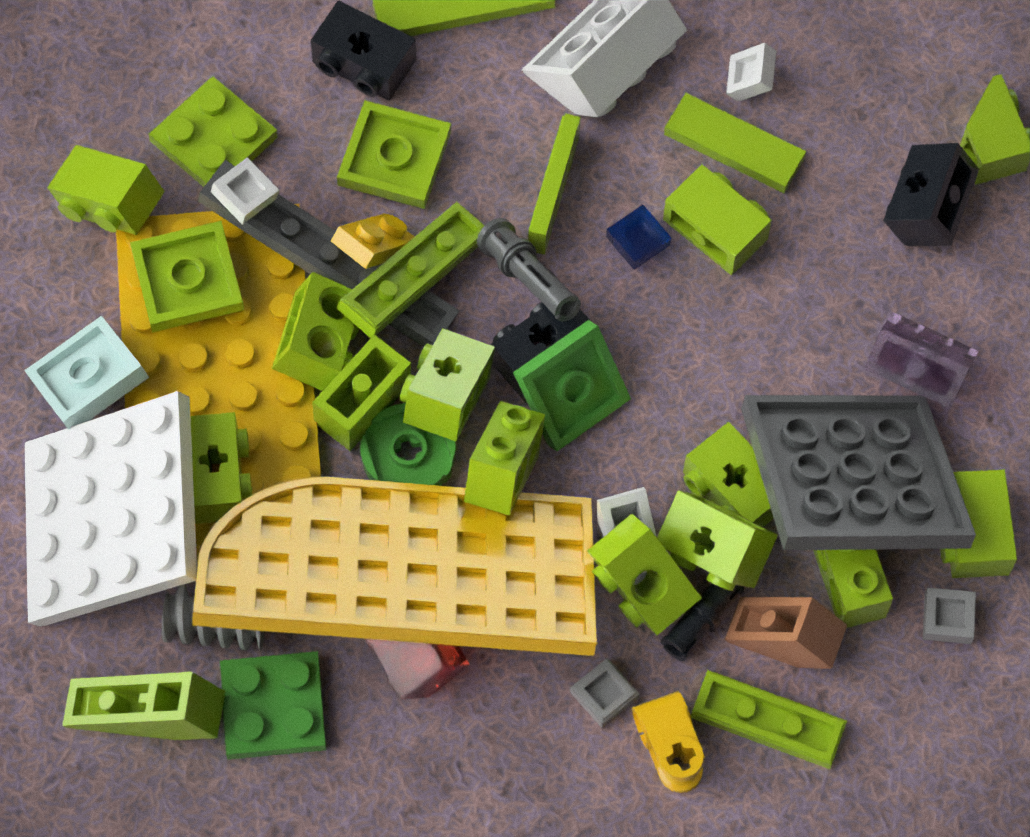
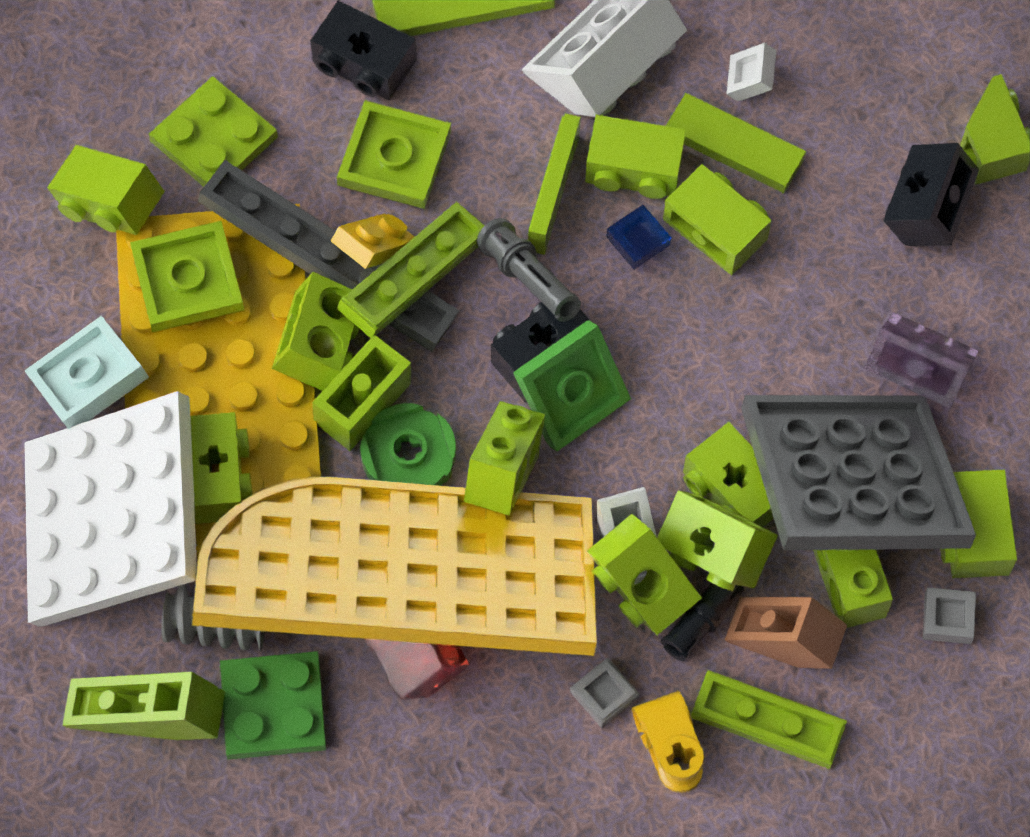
white plate [211,157,279,225] -> none
lime brick [400,328,495,441] -> none
none -> lime brick [585,115,686,199]

